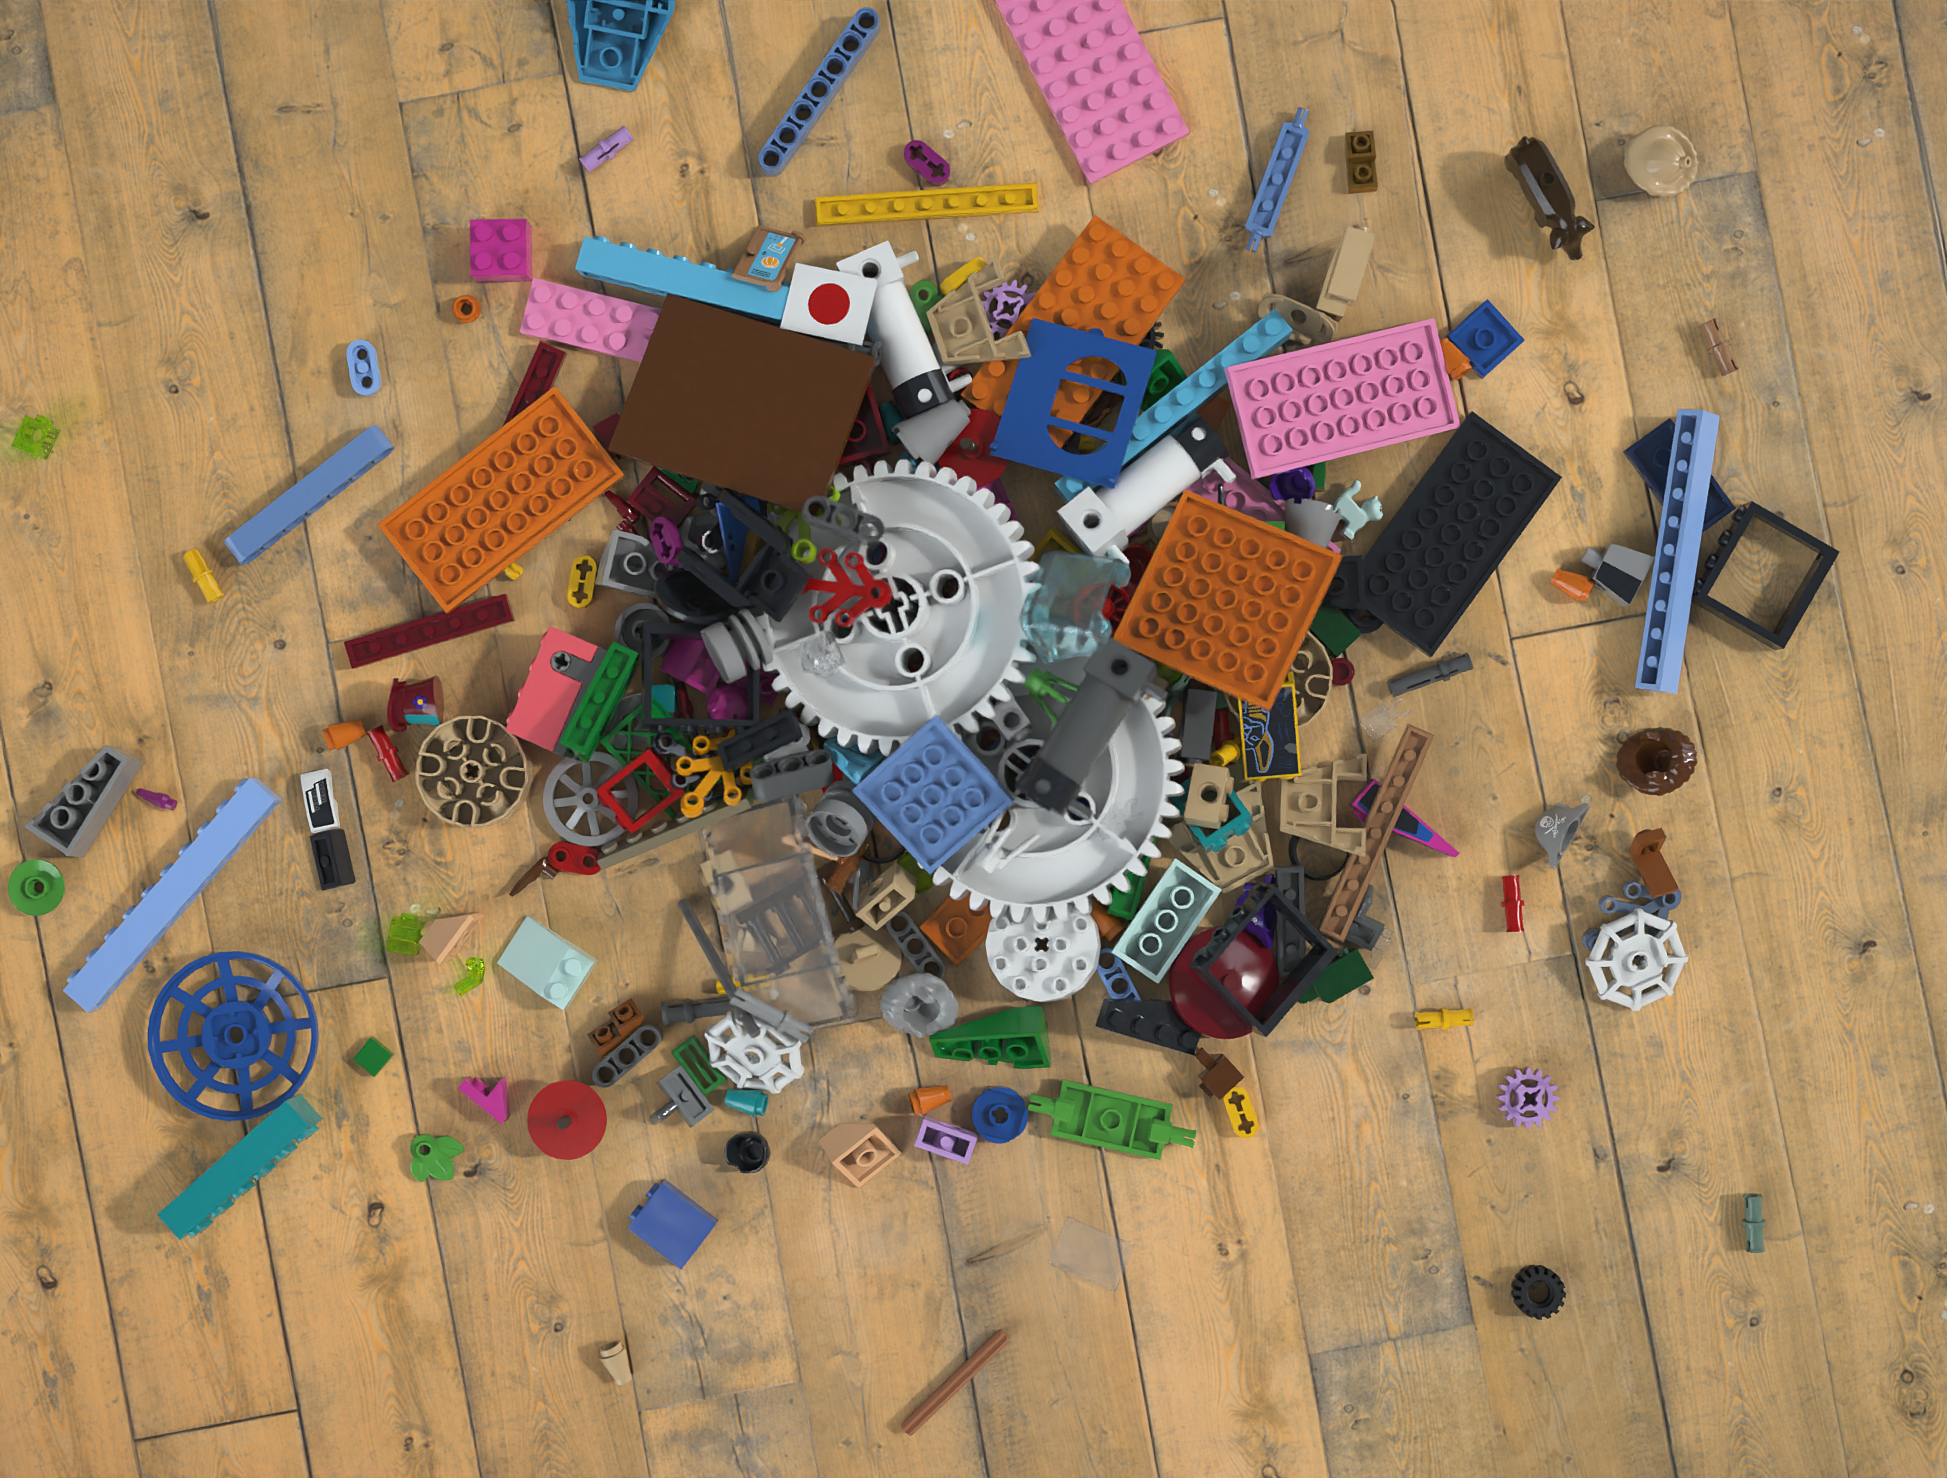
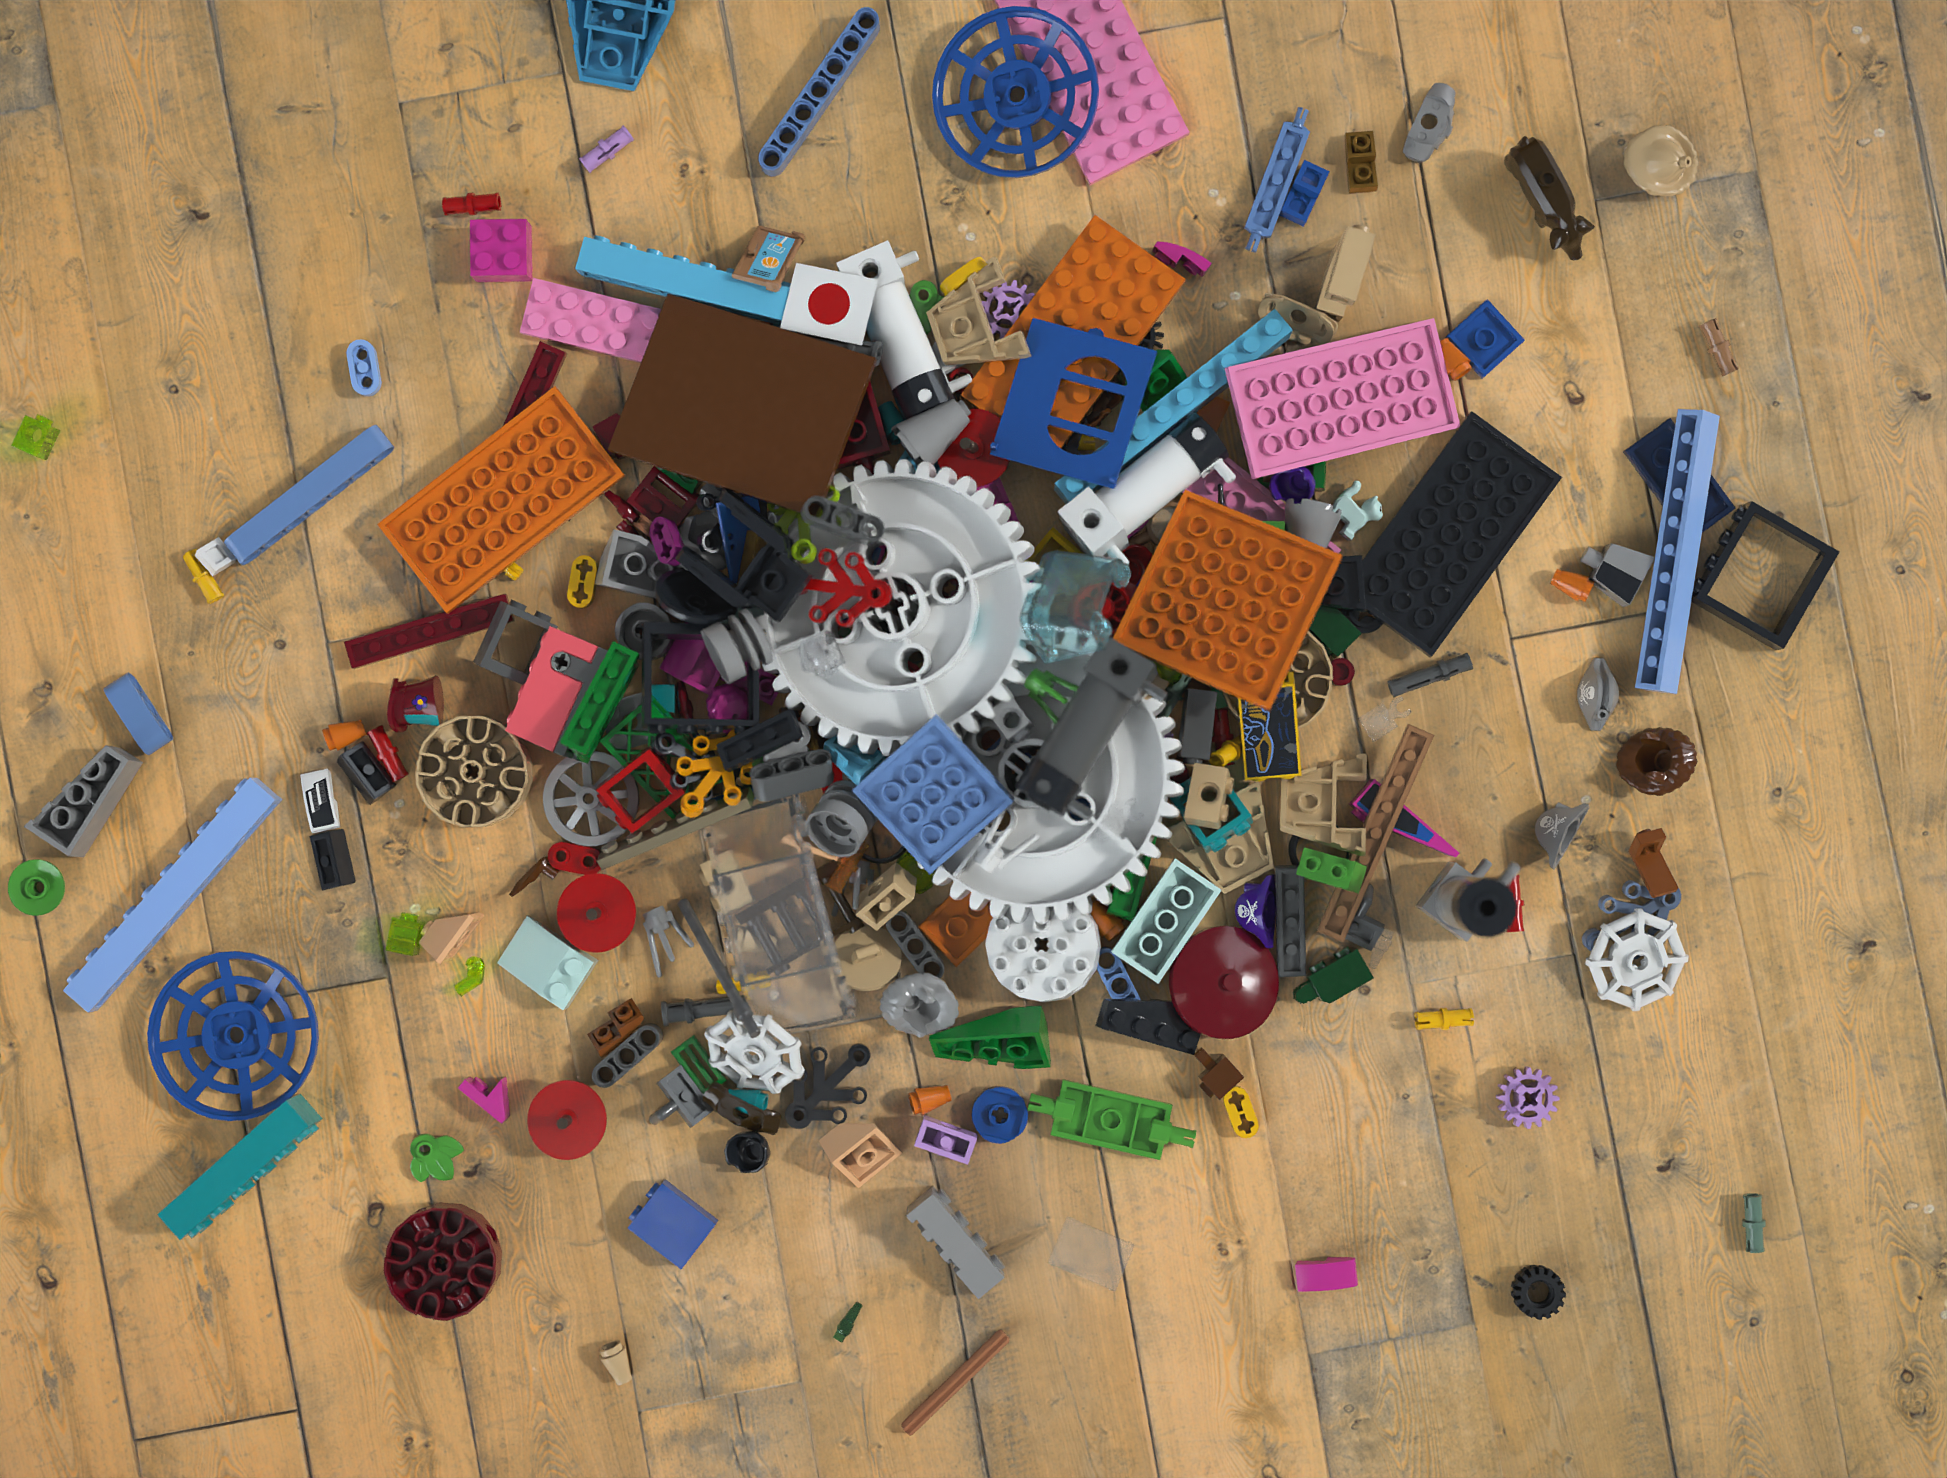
magenta piece [136,788,177,811] -> none
green tile [353,1037,394,1077] -> none
orange plate [452,295,481,323] -> none
light grey pin [729,986,813,1043] -> none
yellow tile [815,183,1039,227] -> none
magenta beam [904,140,950,186] -> none
black window [1189,881,1338,1037] -> none
none -> medium blue beam [104,672,173,755]
none -> white tile [194,537,236,576]
none -> black slope [337,741,396,805]
none -> dark red brick [383,1202,502,1321]
none -> red pin [442,192,502,216]
none -> dark grey window [473,599,558,685]
none -> red piece [557,873,636,953]
none -> nougat bush [633,514,652,538]
none -> light grey plant [643,906,694,978]
none -> dark brown piece [702,1082,782,1135]
none -> black plant [785,1043,871,1129]
none -> clear green piece [833,1302,862,1343]
none -> light grey wedge [906,1186,1005,1299]
none -> blue dish [932,6,1099,178]
none -> dark pink slope [1152,241,1212,277]
none -> blue slope [1279,160,1330,227]
none -> dark pink slope [1295,1257,1358,1292]
none -> bright green brick [1296,847,1367,894]
none -> light grey piece [1403,83,1456,163]
none -> piece [1415,858,1520,942]
none -> light grey hat [1577,658,1619,731]

